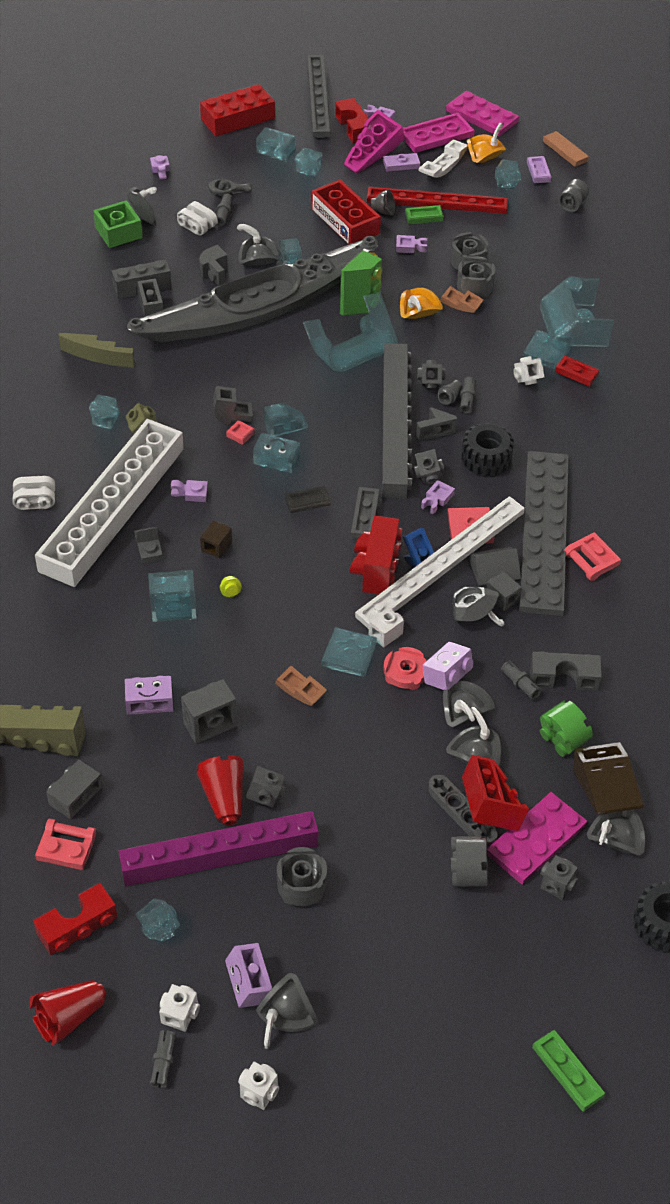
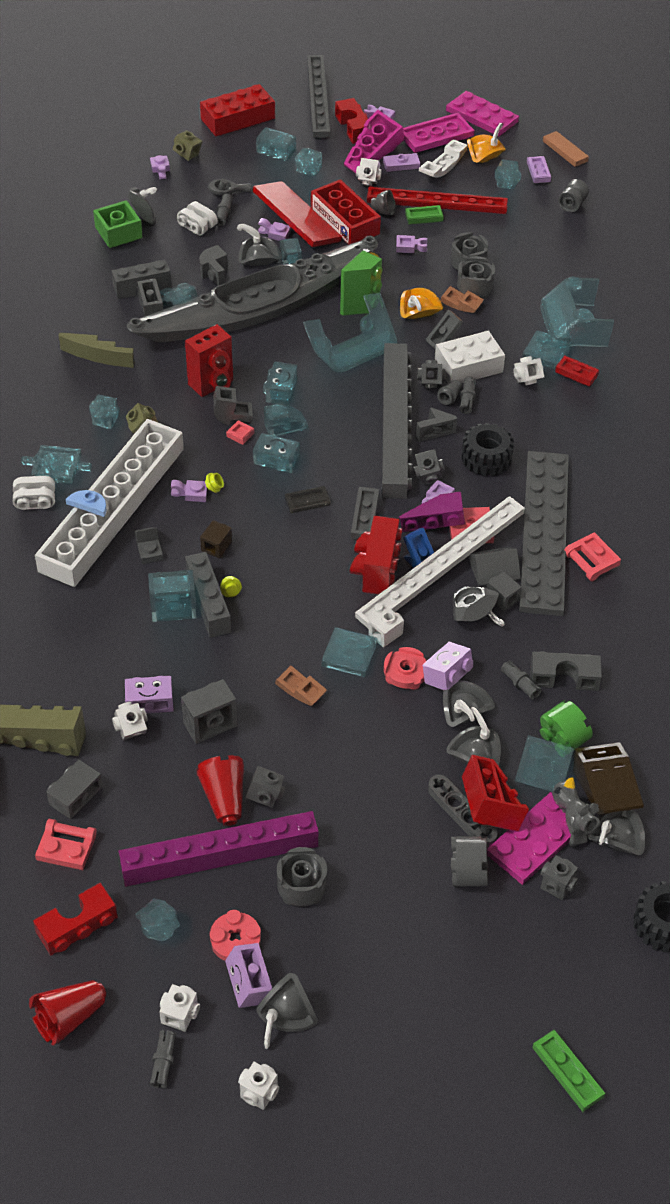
none -> clear light blue plate [21,445,92,484]
none -> light blue plate [66,490,107,517]
none -> white brick [112,702,148,740]
none -> clear light blue plate [160,282,197,305]
none -> olive brick [172,130,203,161]
none -> red piece [185,324,233,397]
none -> dark grey brick [185,552,231,638]
none -> neon yellow plate [205,473,224,493]
none -> coral plate [210,910,261,961]
none -> tile [253,181,342,247]
none -> lavender plate [258,218,291,242]
none -> clear light blue brick [263,361,297,406]
none -> white brick [356,158,382,186]
none -> magenta slope [399,492,465,532]
none -> dark grey slope [426,309,464,350]
none -> white brick [435,331,505,384]
none -> clear light blue plate [515,735,574,792]
none -> dark grey animal [552,777,599,847]

